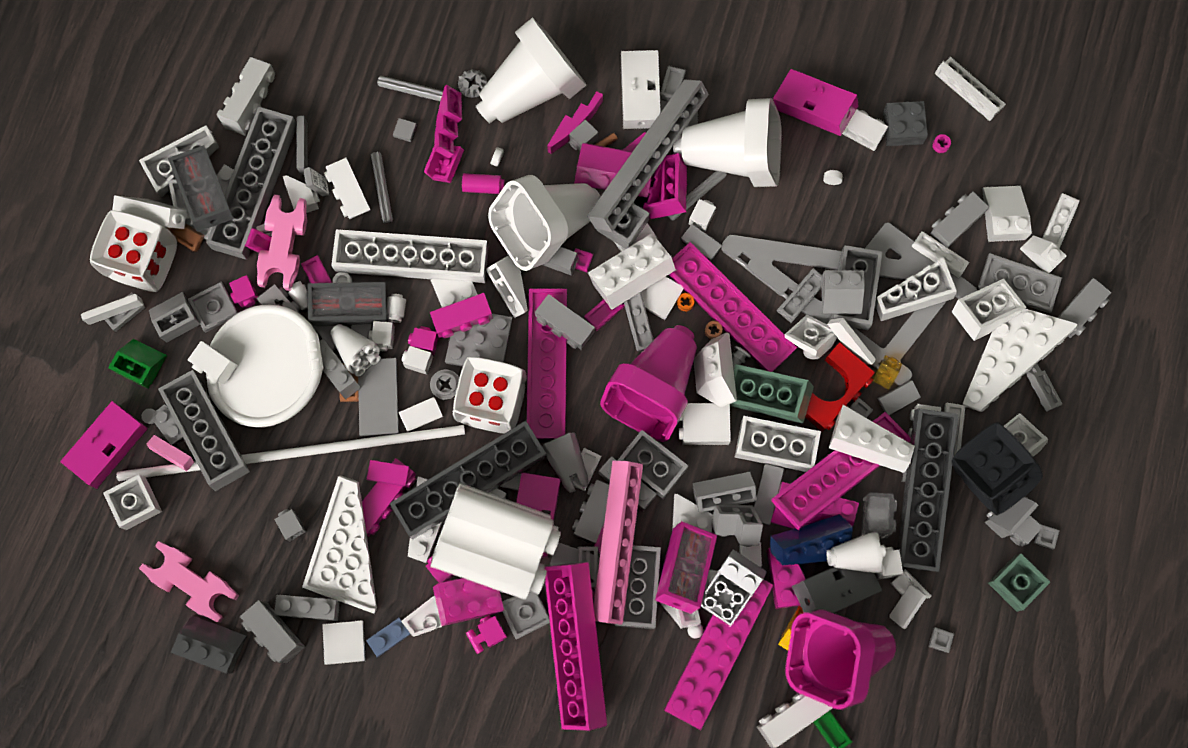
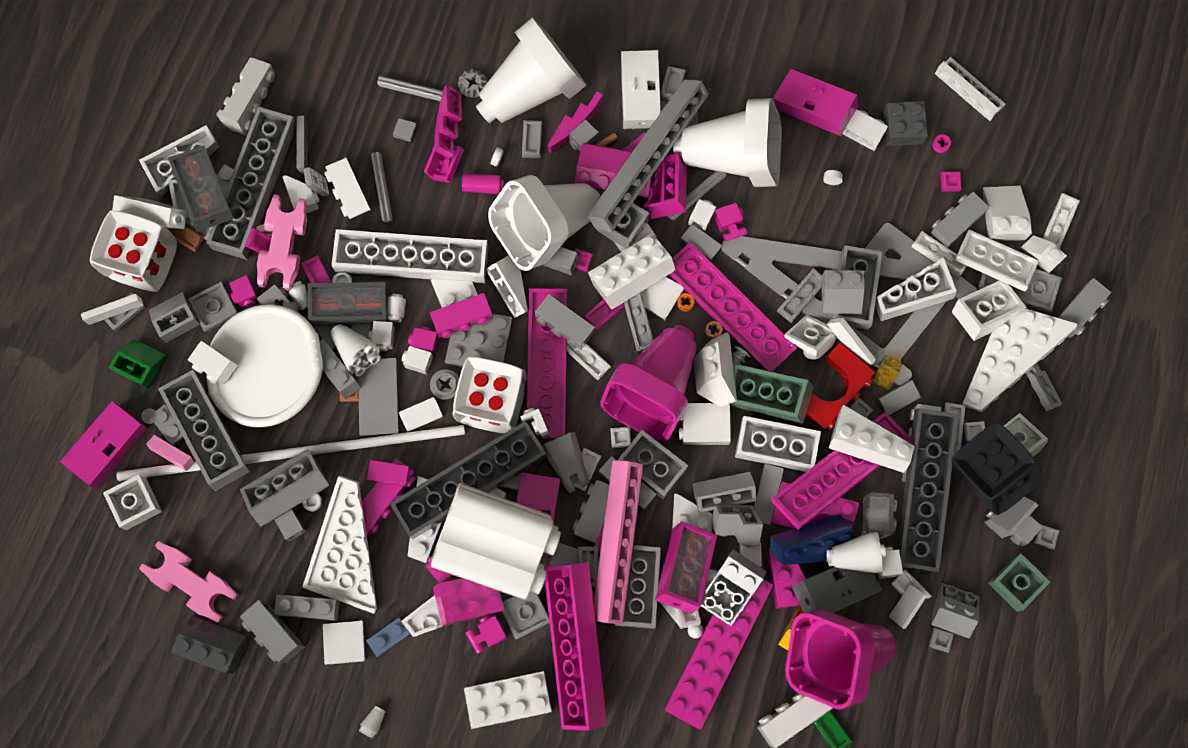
none -> light grey brick [240,449,329,527]
none -> white tile [302,493,323,512]
none -> white cone [359,706,385,738]
none -> white brick [464,671,552,729]
none -> white bracket [520,408,550,439]
none -> light grey tile [522,120,542,158]
none -> white tile [566,342,611,381]
none -> white tile [610,427,631,448]
none -> dark pink brick [714,203,747,242]
none -> light grey slope [931,583,980,638]
none -> dark pink tile [940,172,961,192]
none -> white tile [955,230,1039,292]
none -> white tile [963,421,985,443]

